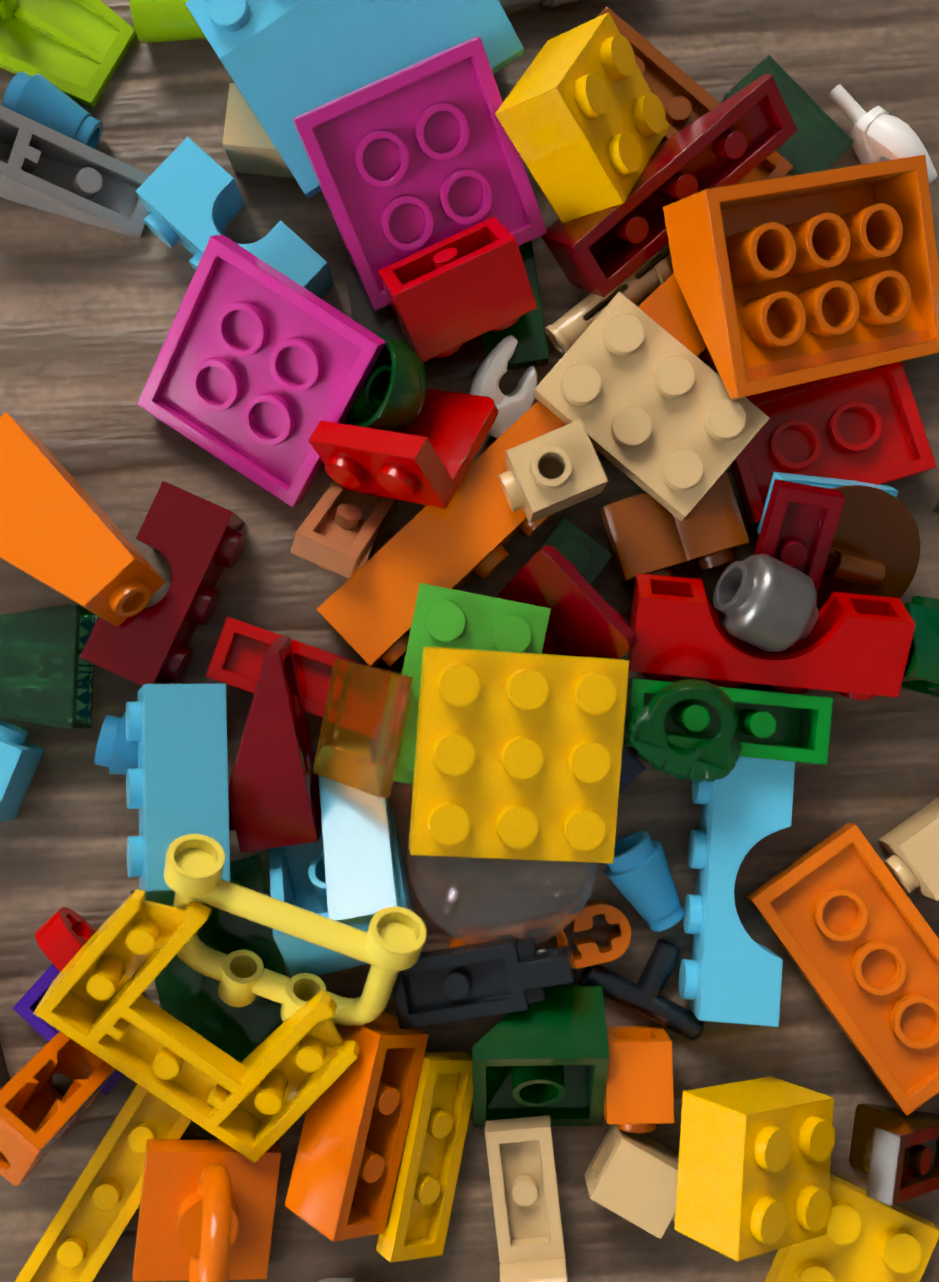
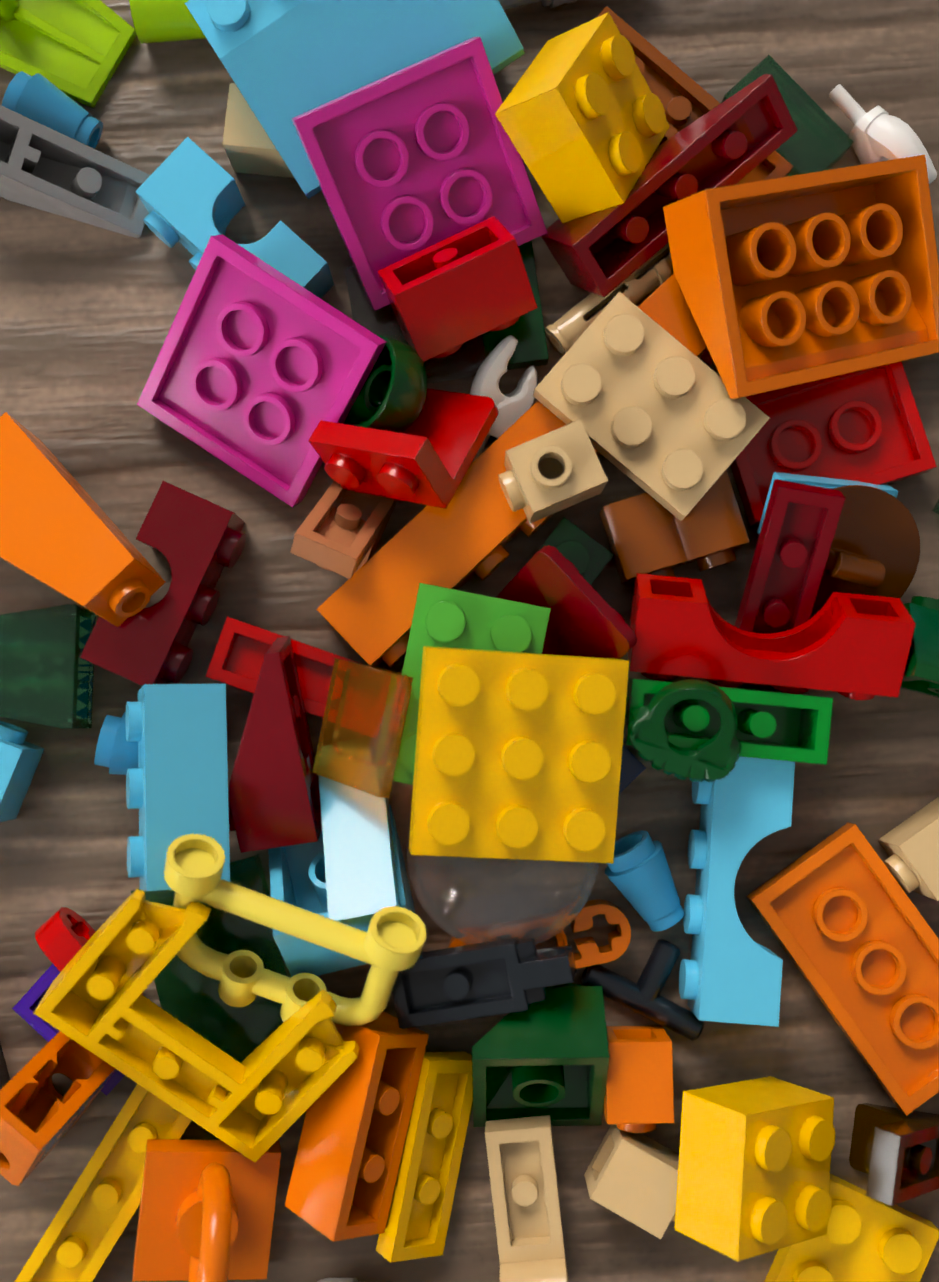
flat silver head [713,554,818,652] -> none

